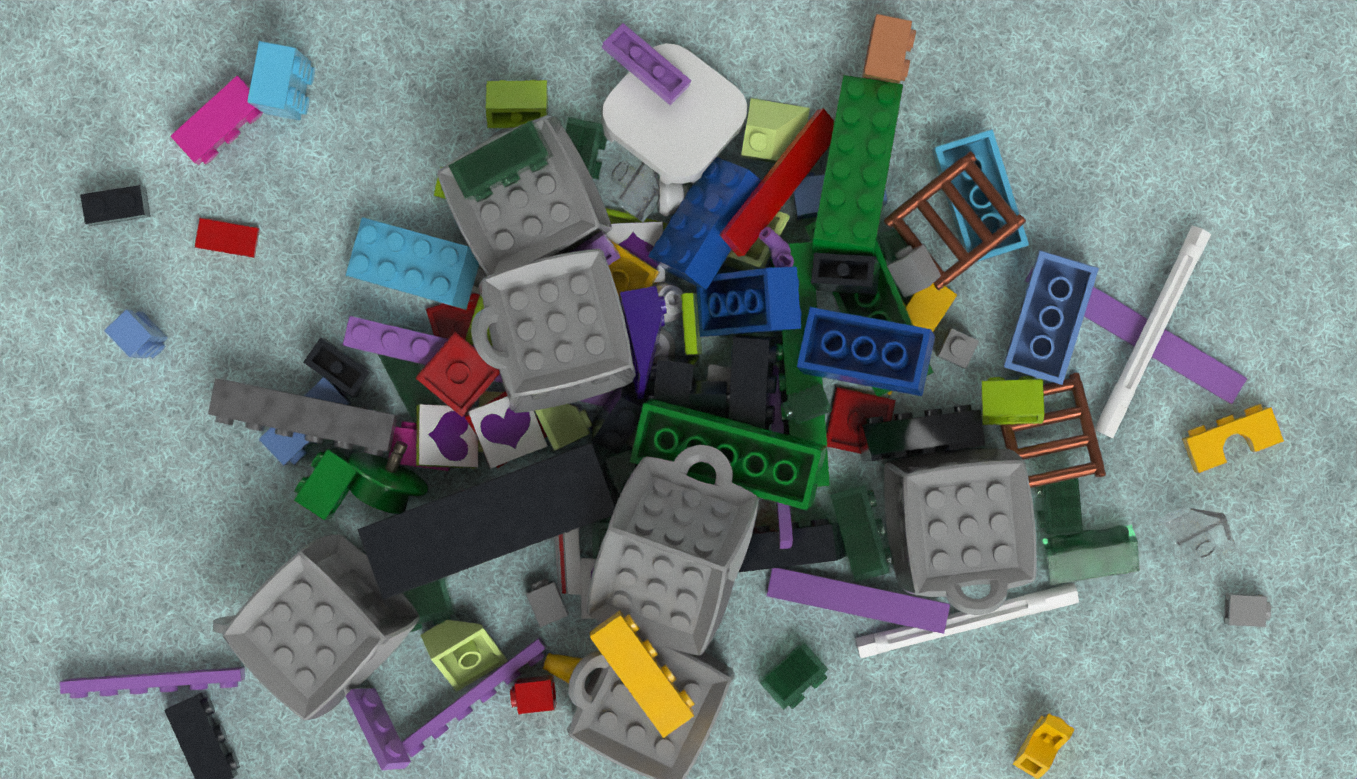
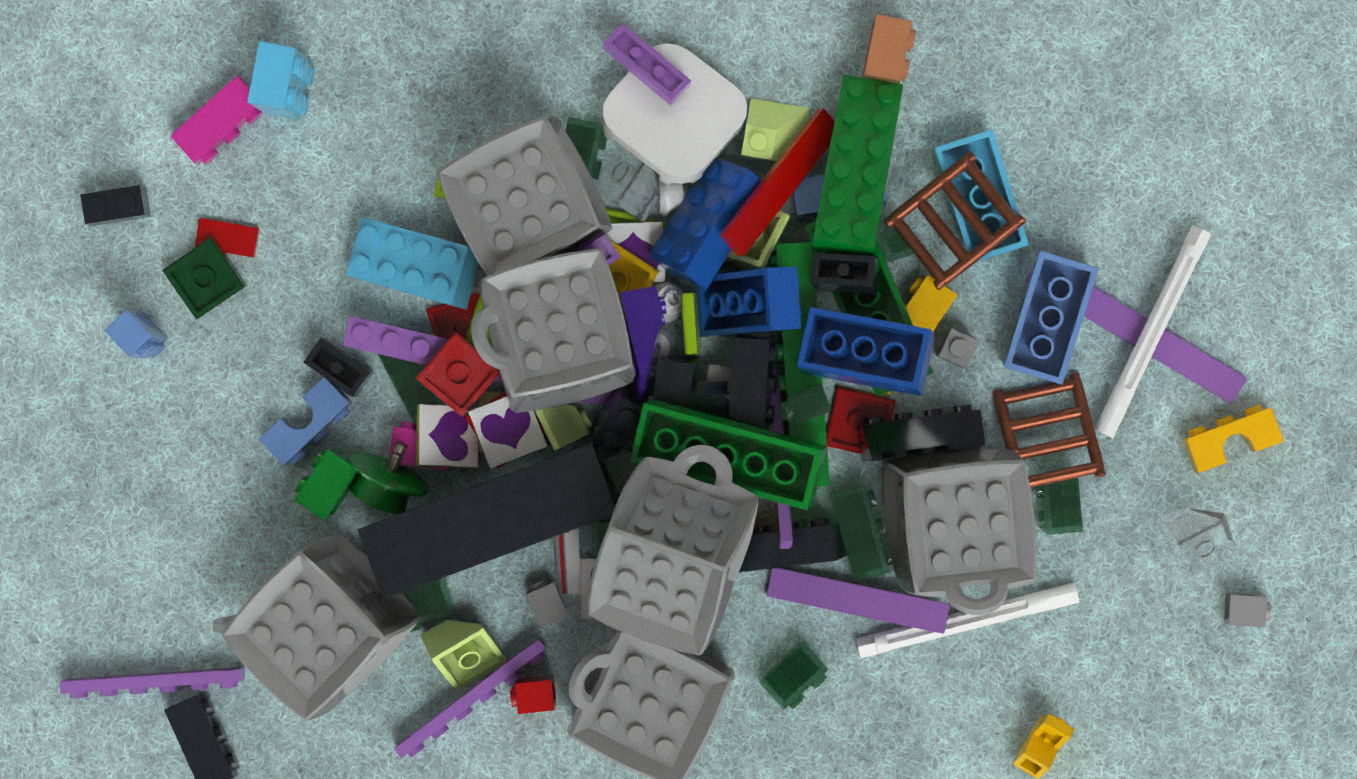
flat silver brick [208,378,398,456] -> none
medium lavender plate [346,688,411,770] -> none
clear green brick [448,121,554,203] -> none
lime brick [485,80,548,128] -> none
yellow cone [543,653,587,684] -> none
yellow brick [589,610,695,738] -> none
medium lavender arm [759,227,794,267] -> none
light grey brick [887,244,941,297] -> none
lime brick [981,376,1044,425] -> none
clear green brick [1042,525,1140,585] -> none
none -> dark green tile [162,236,247,320]

